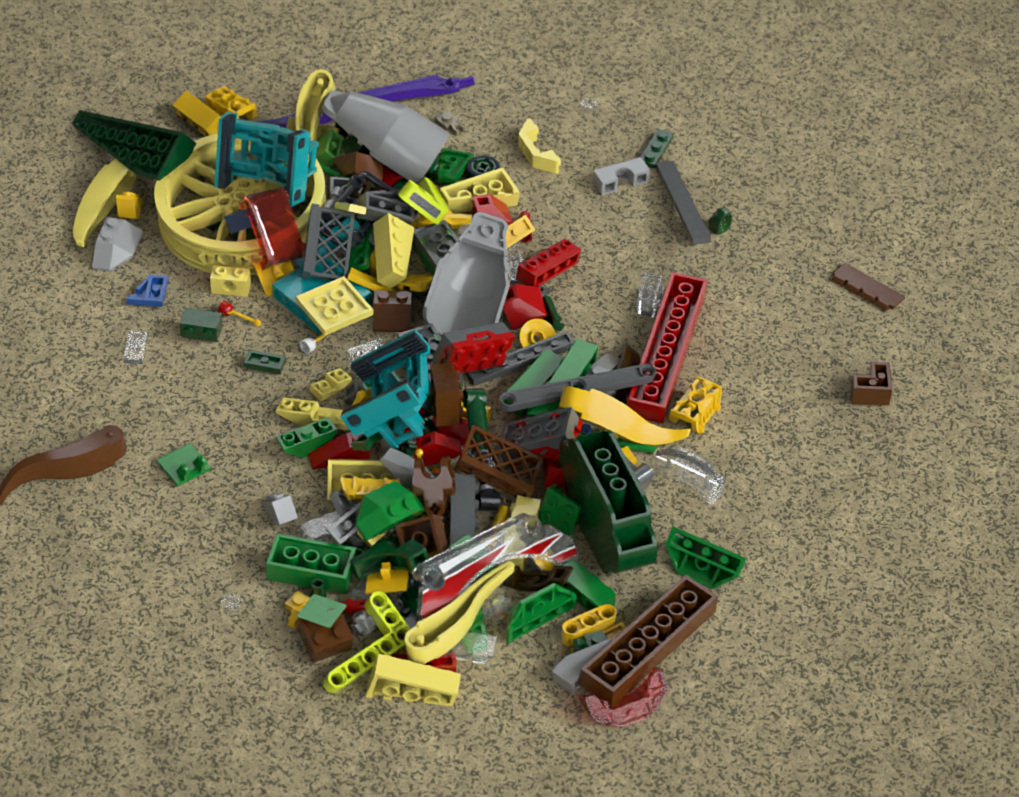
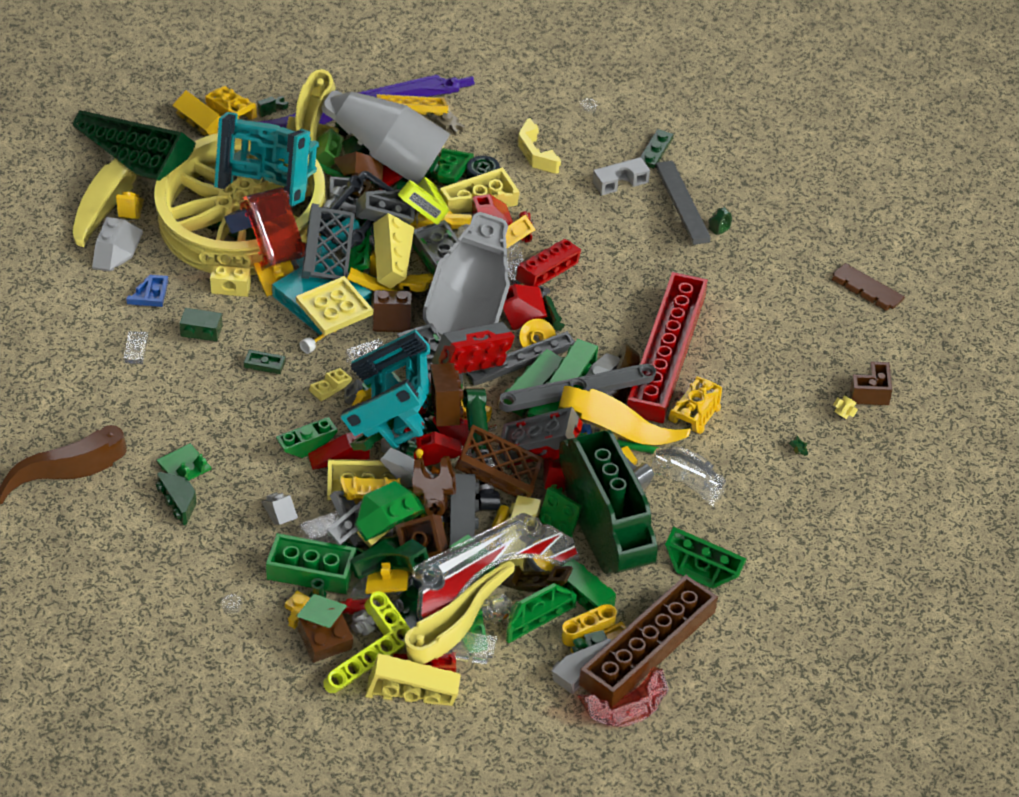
hinge [218,300,261,326] -> none
light yellow slope [276,397,349,430] -> none
light yellow tile [334,202,366,214] -> none
clear brick [636,273,665,317] -> none
none -> dark green slope [155,472,197,526]
none -> dark green plate [257,96,289,117]
none -> yellow plate [376,94,448,115]
none -> dark green piece [789,436,809,456]
none -> light yellow gear [833,395,858,419]

